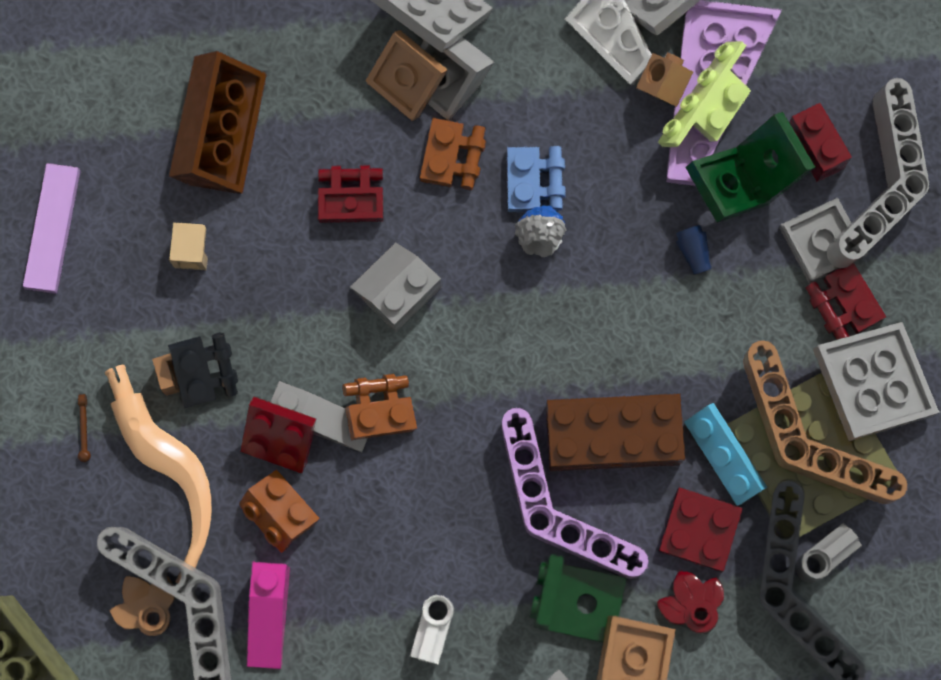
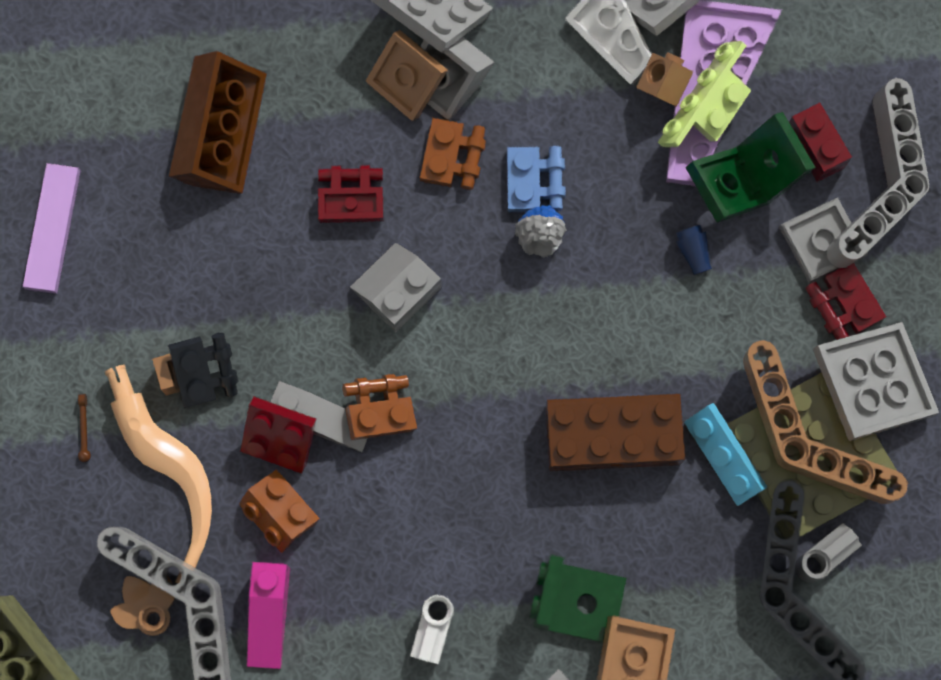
tan panel [170,223,208,270] -> none
lavender beam [502,408,648,579] -> none
dark red plate [657,571,724,634] -> none
dark red plate [658,487,743,572] -> none

